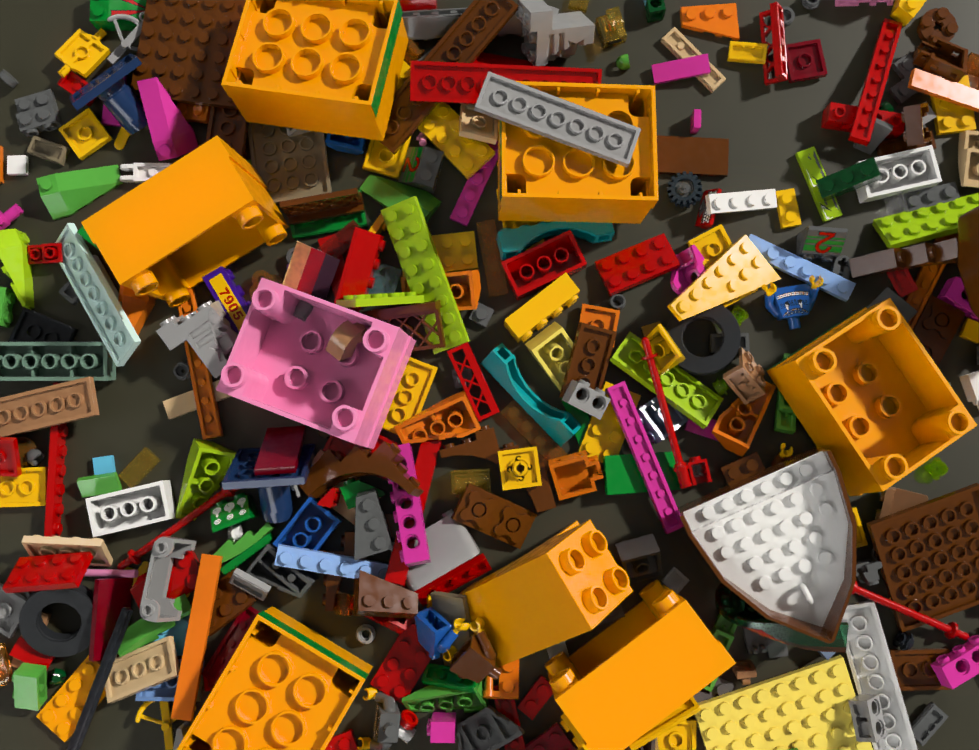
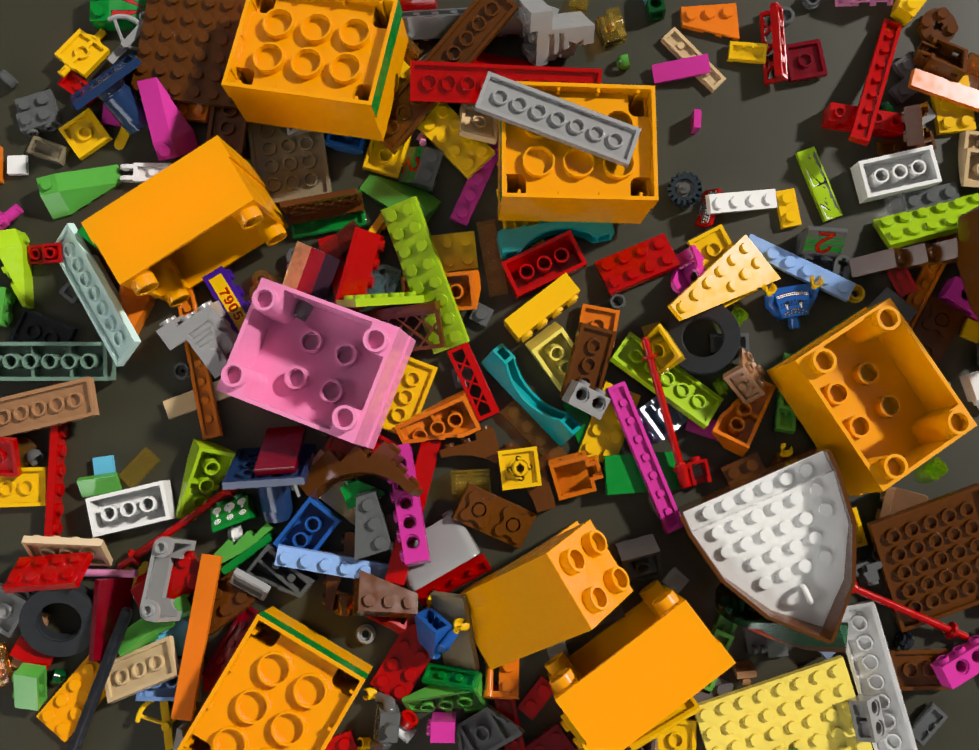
red slope [317,487,341,508] -> none
medium nougat brick [325,320,368,361] -> none
reddish brown torso [443,617,502,683] -> none
reddish brown tile [657,135,729,177] -> none
dark green brick [816,157,883,201] -> none
dark grey tile [854,118,893,155] -> none
none -> yellow plate [848,284,865,303]

